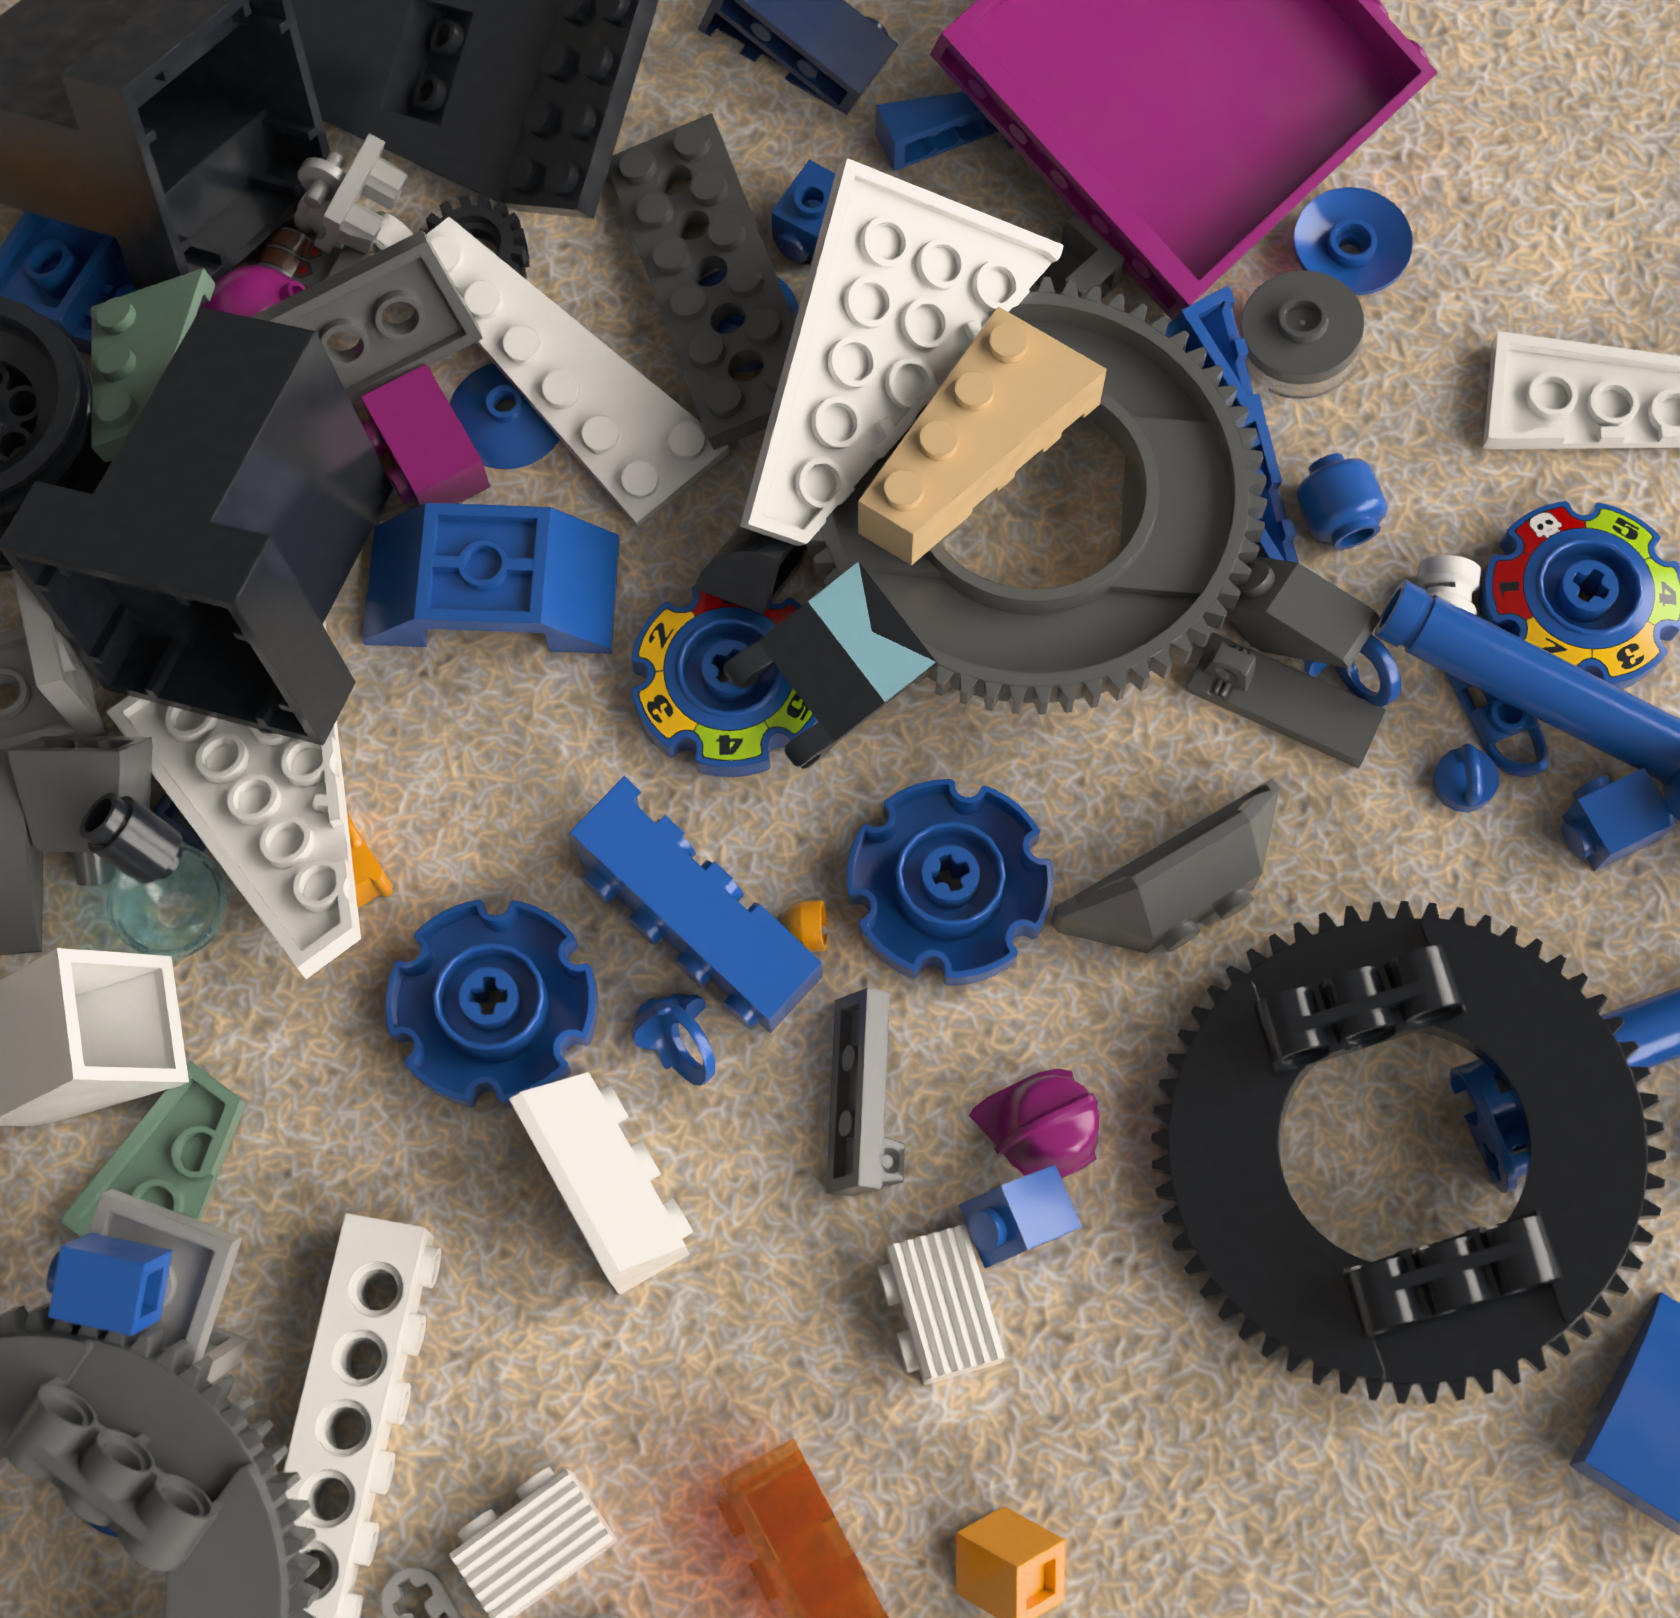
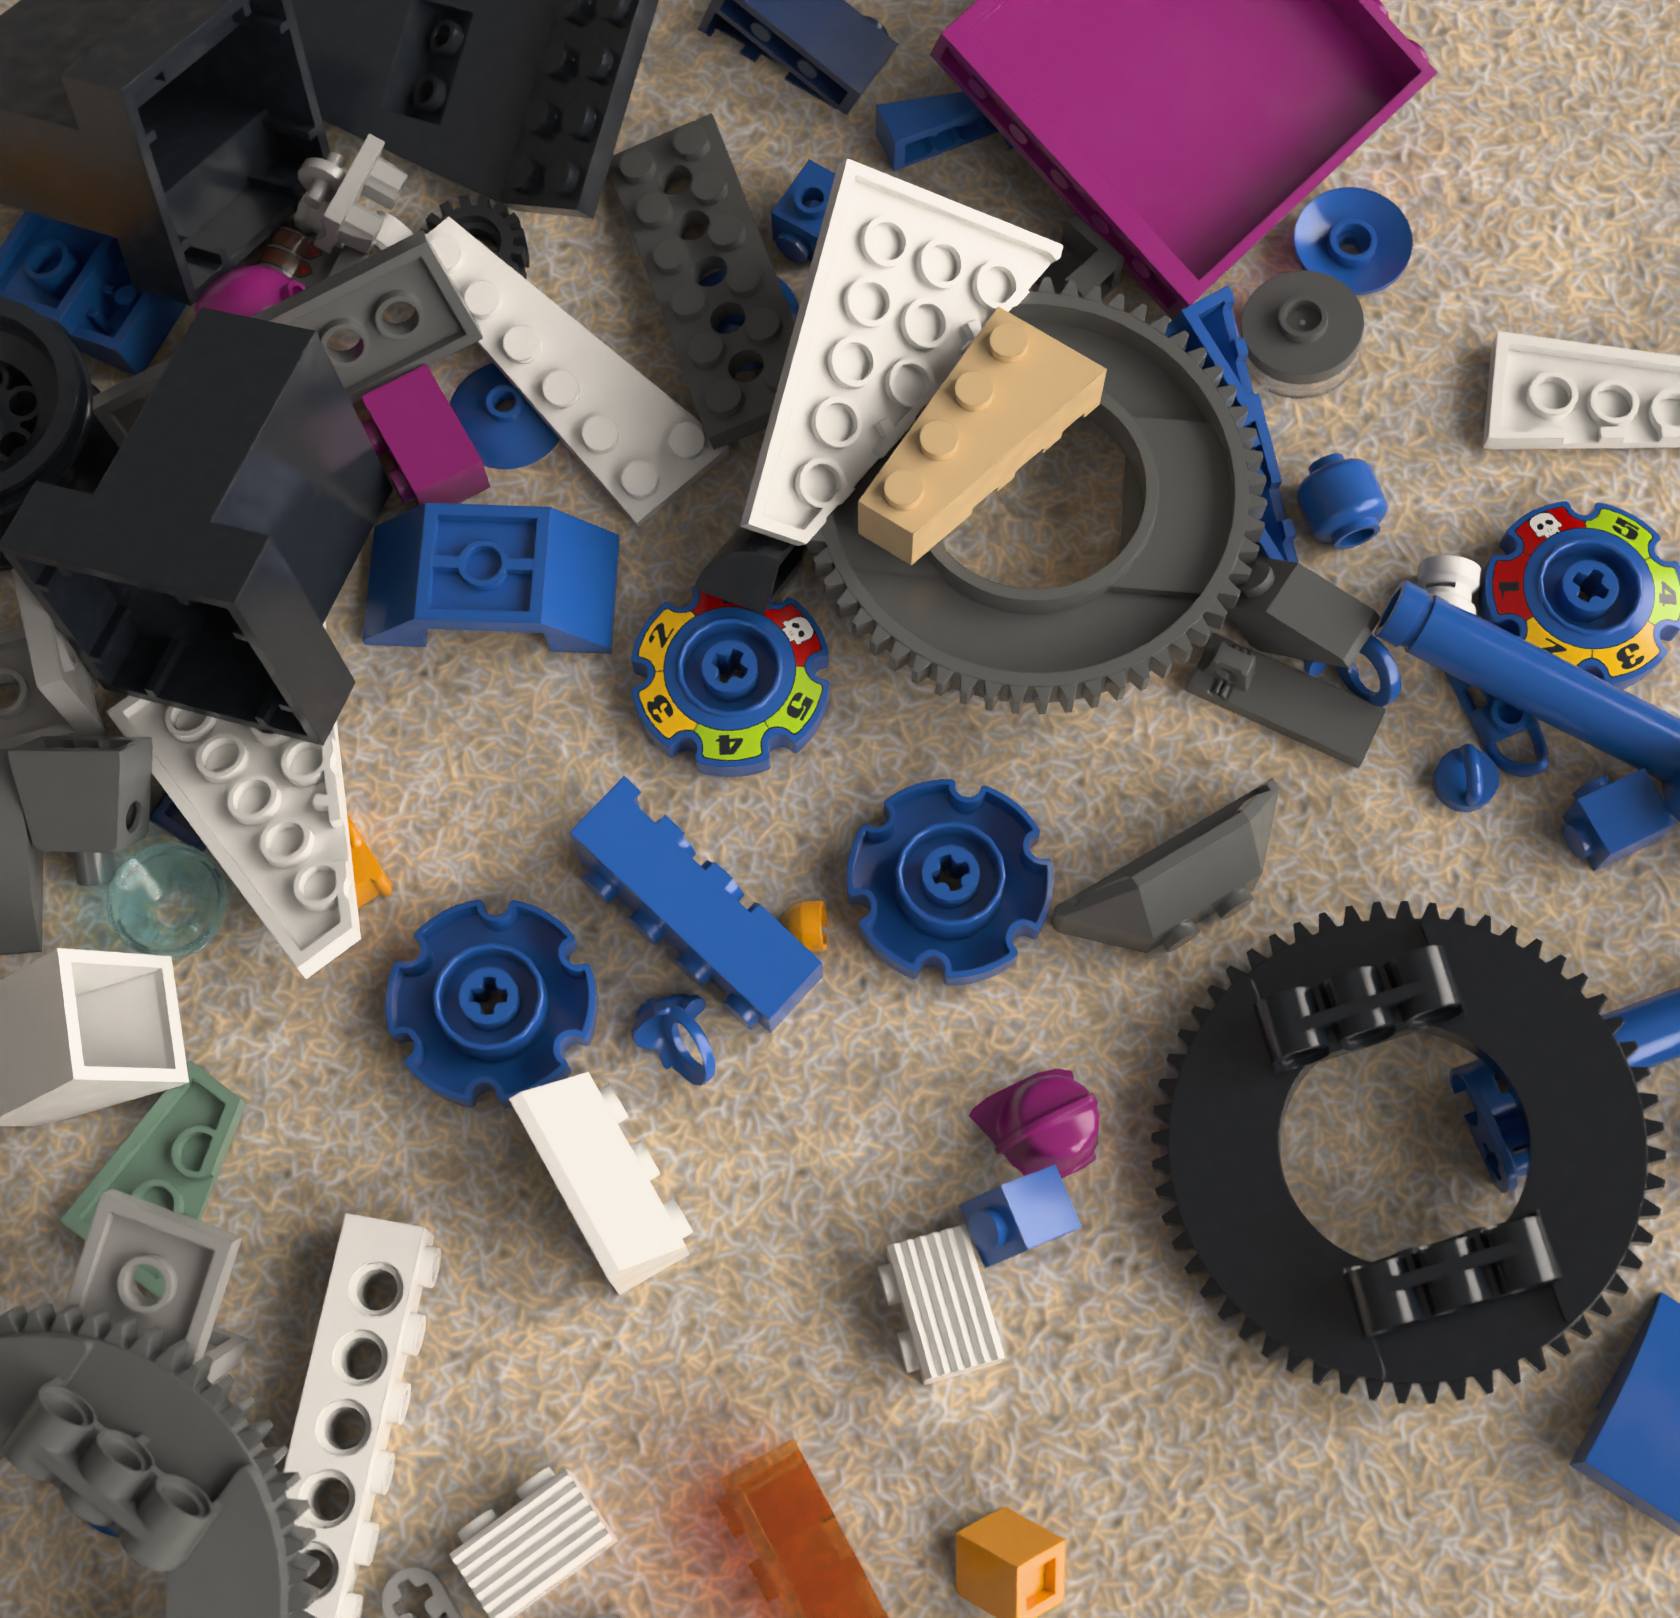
blue brick [46,1232,173,1336] -> none
black brick [80,793,183,885] -> none
sand green wing [91,268,216,462] -> none
black flag [723,561,938,769] -> none
dark grey hinge [826,988,905,1196] -> none

